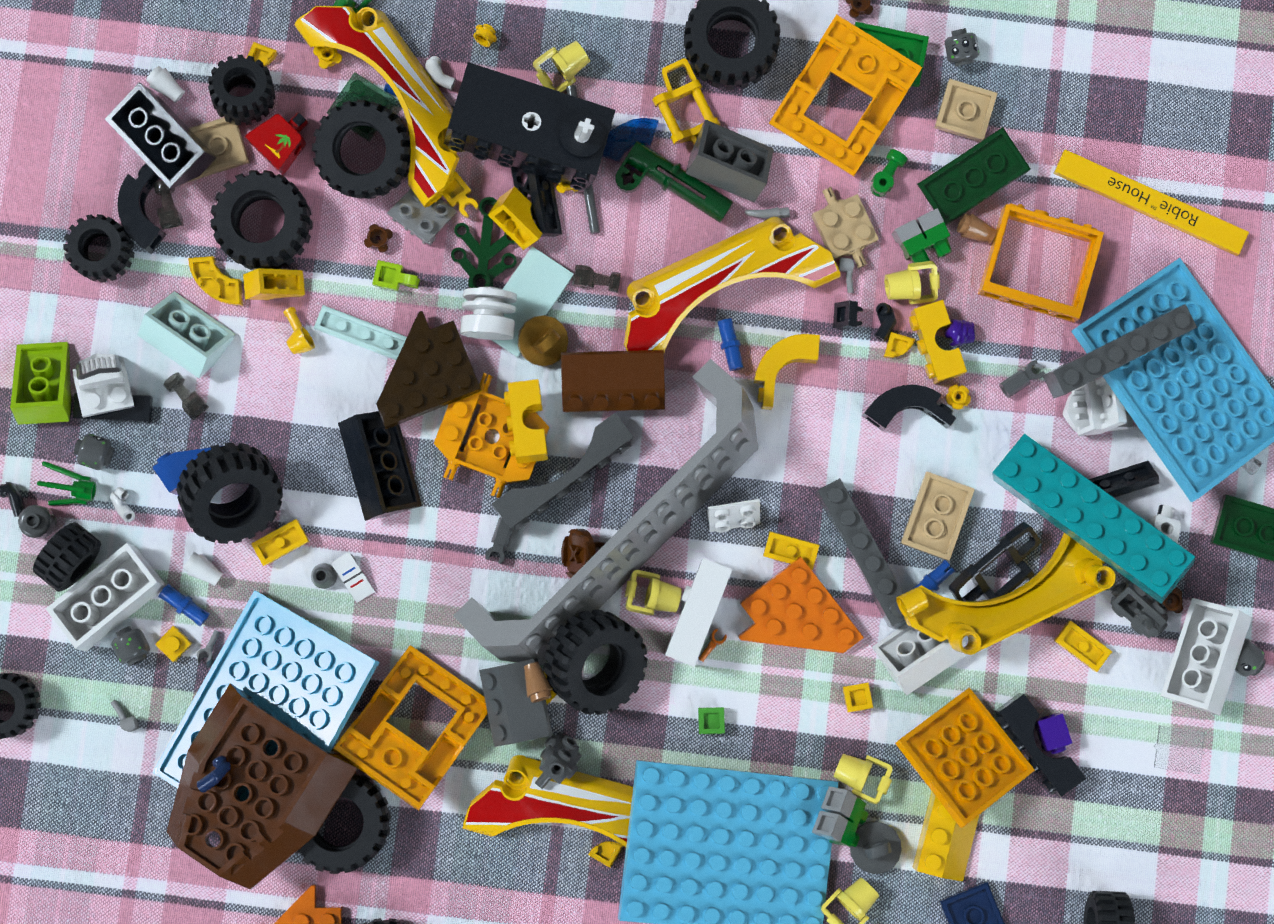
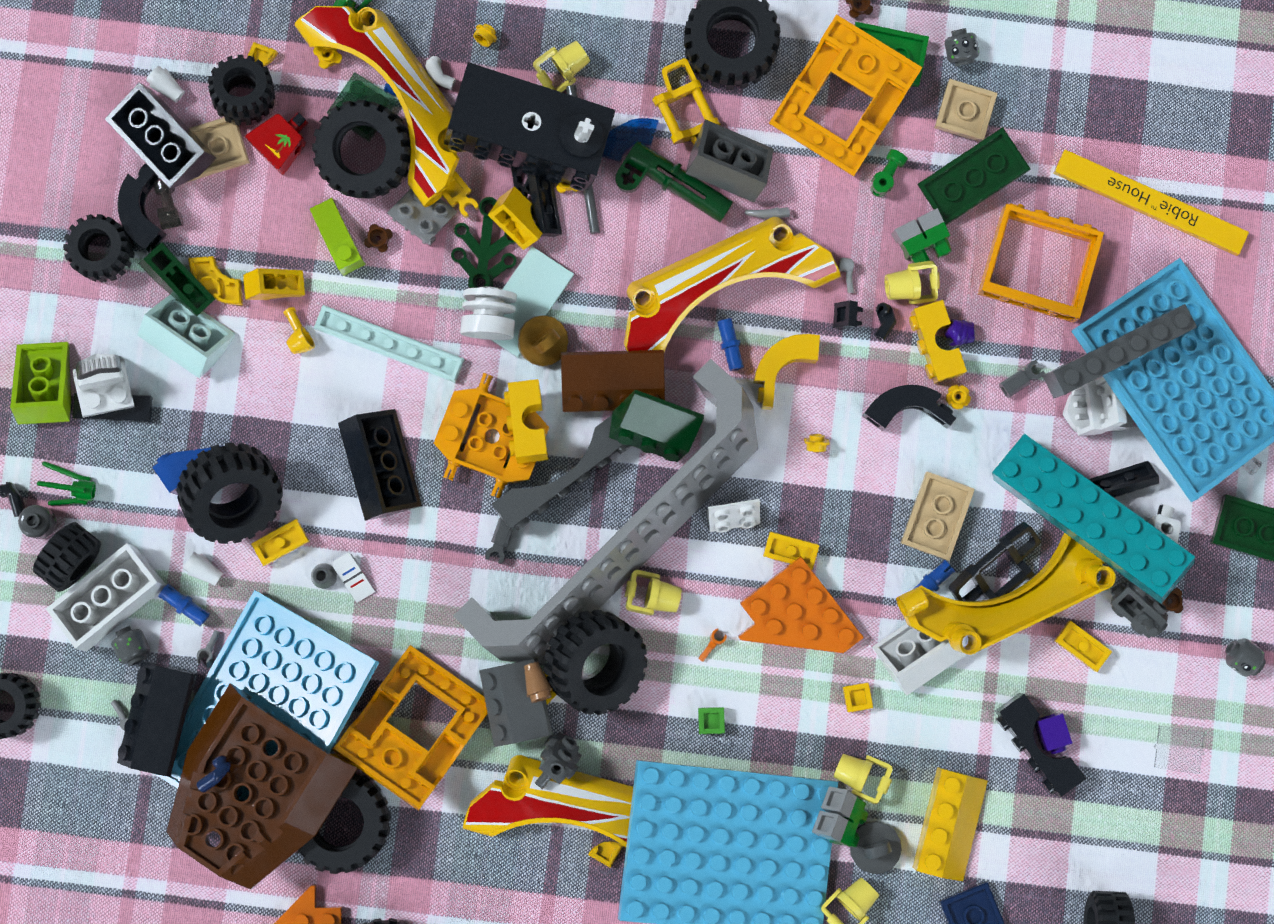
dark grey head [73,434,115,470] -> none
white arm [110,487,135,522] -> none
yellow plate [155,626,193,662] -> none
clear smoke leg [163,372,209,420] -> none
black tyre [210,170,313,270] -> none
lime plate [372,260,420,291] -> none
dark brown wing [376,311,482,429] -> none
reddish brown tile [561,529,606,578] -> none
clear smoke leg [572,265,621,293] -> none
white brick [664,558,732,667] -> none
tan plate [811,187,879,269] -> none
dark grey arch [815,478,905,627] -> none
yellow tile [883,332,915,358] -> none
light orange plate [895,687,1035,828] -> none
medium nougat cone [957,213,997,244] -> none
white brick [1160,598,1252,716] -> none
none -> black slope [117,661,196,777]
none -> dark green slope [138,242,215,317]
none -> lime slope [310,198,366,276]
none -> dark green slope [609,390,704,462]
none -> yellow plate [804,434,830,452]

